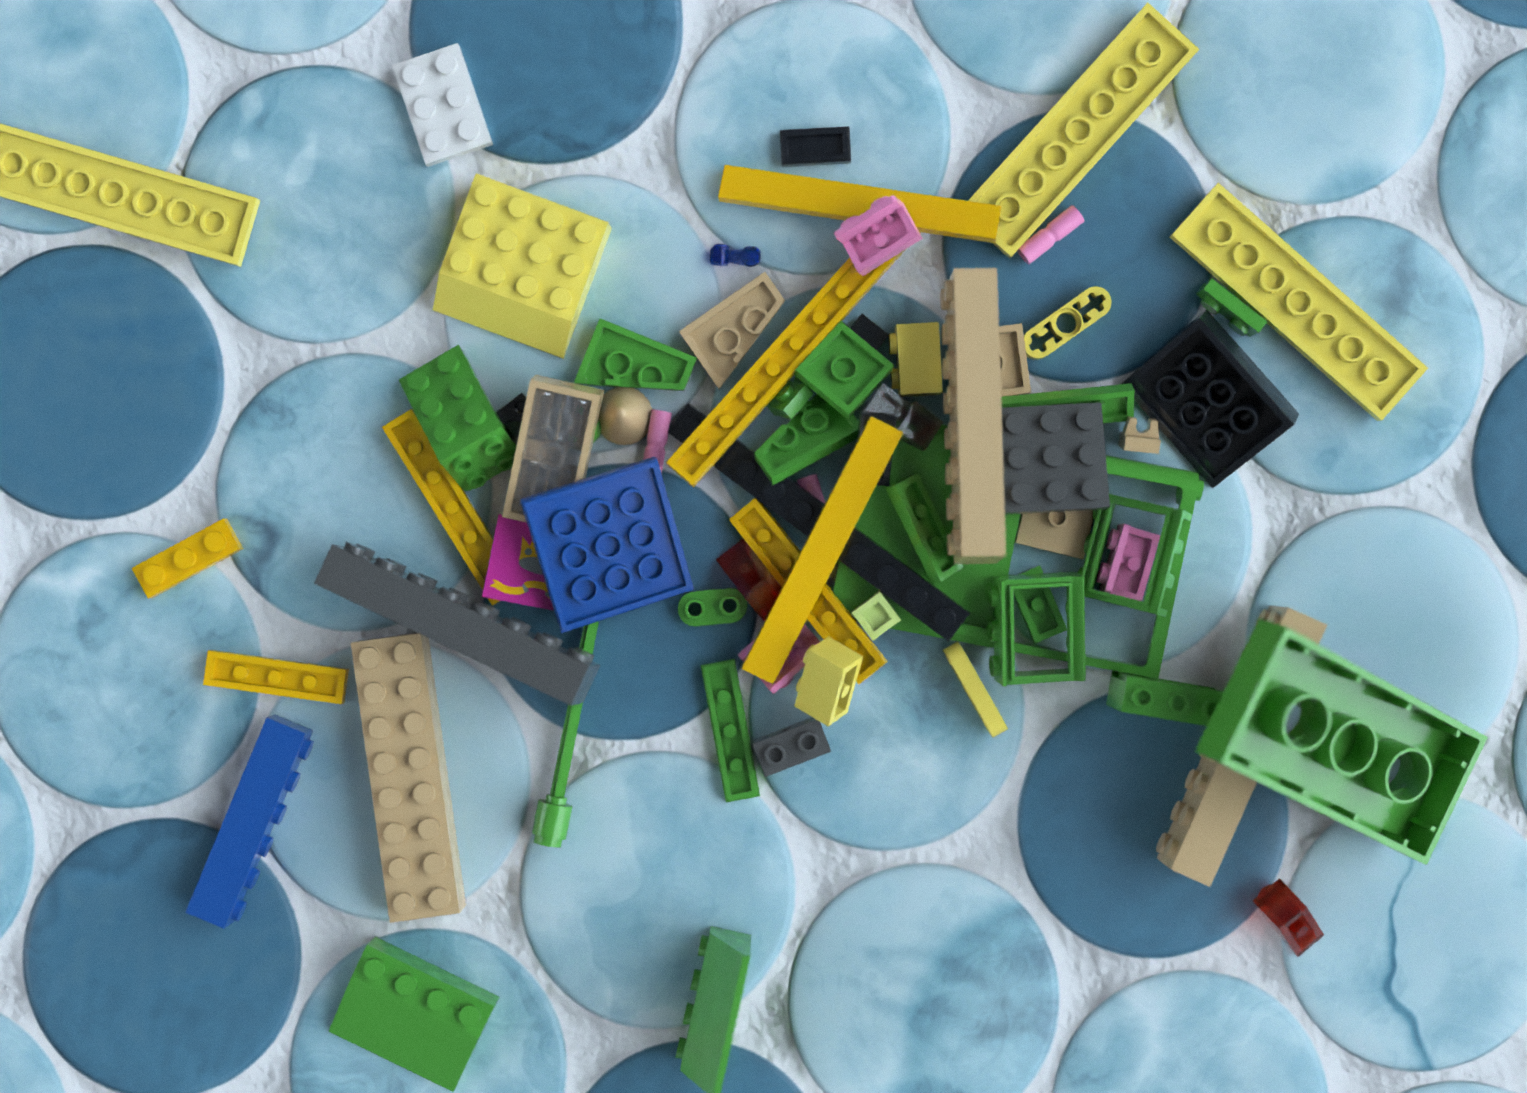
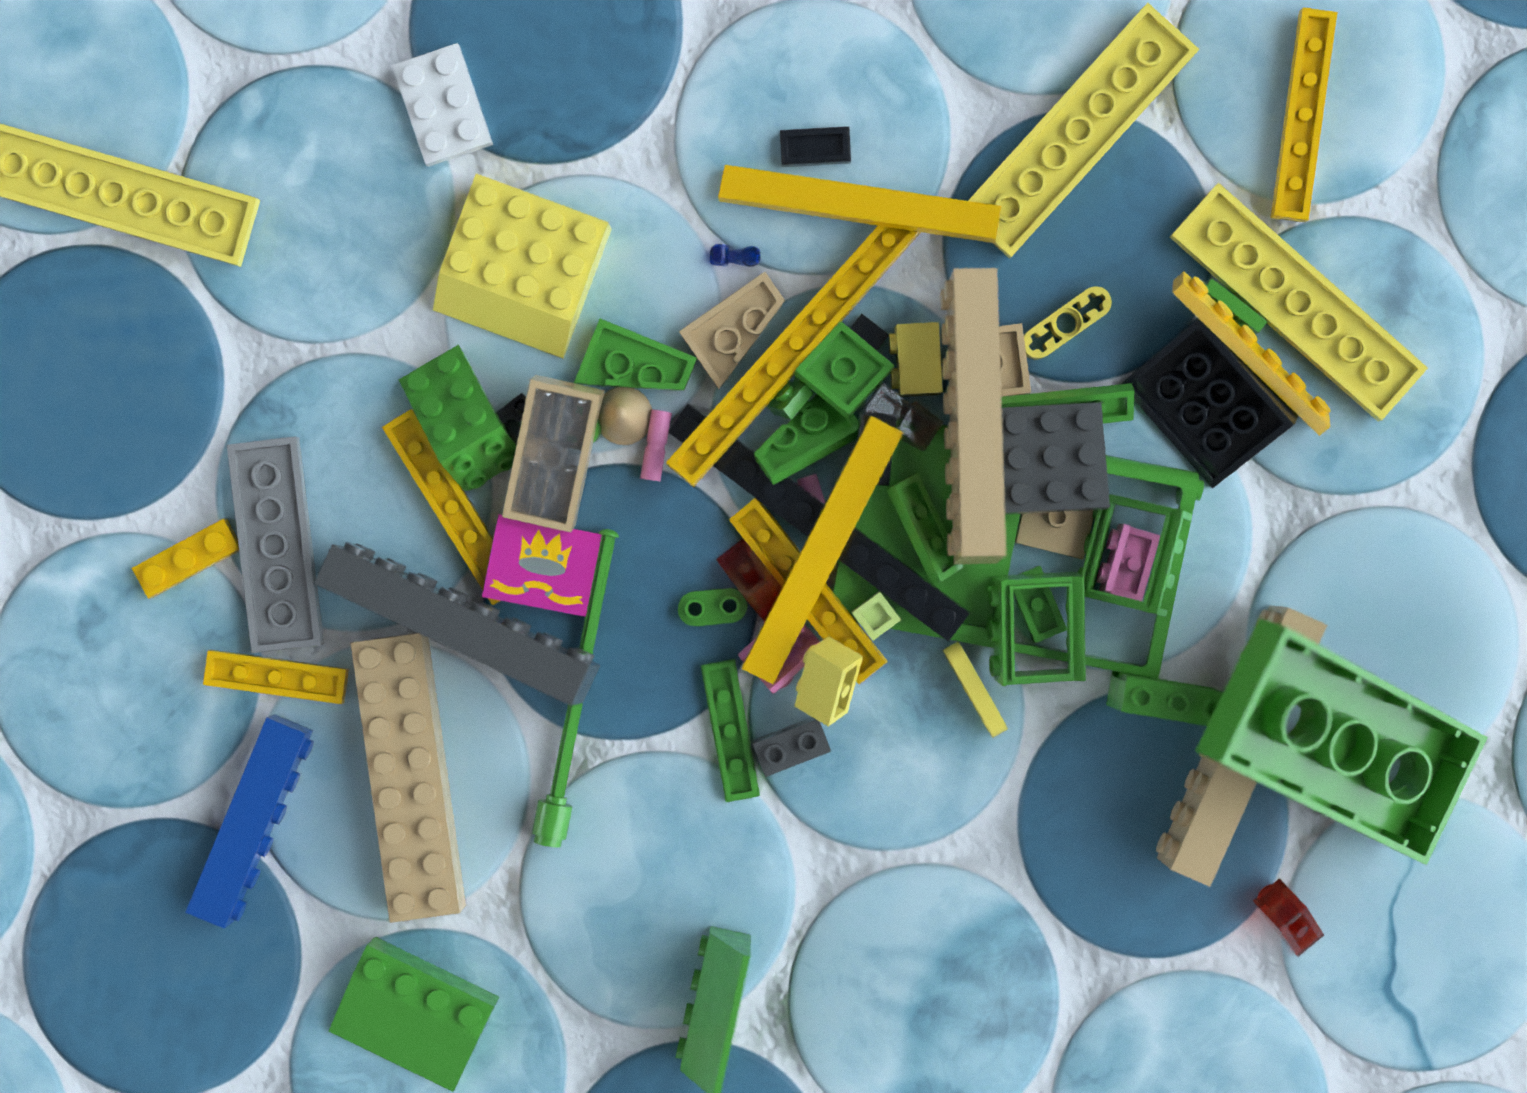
blue tile [520,456,694,633] -> none
bright pink bracket [833,195,923,276] -> none
bright pink piece [1017,205,1084,265] -> none
tan tile [1119,416,1161,454] -> none
none -> light grey plate [227,436,324,653]
none -> yellow plate [1172,271,1331,436]
none -> yellow plate [1270,7,1338,223]

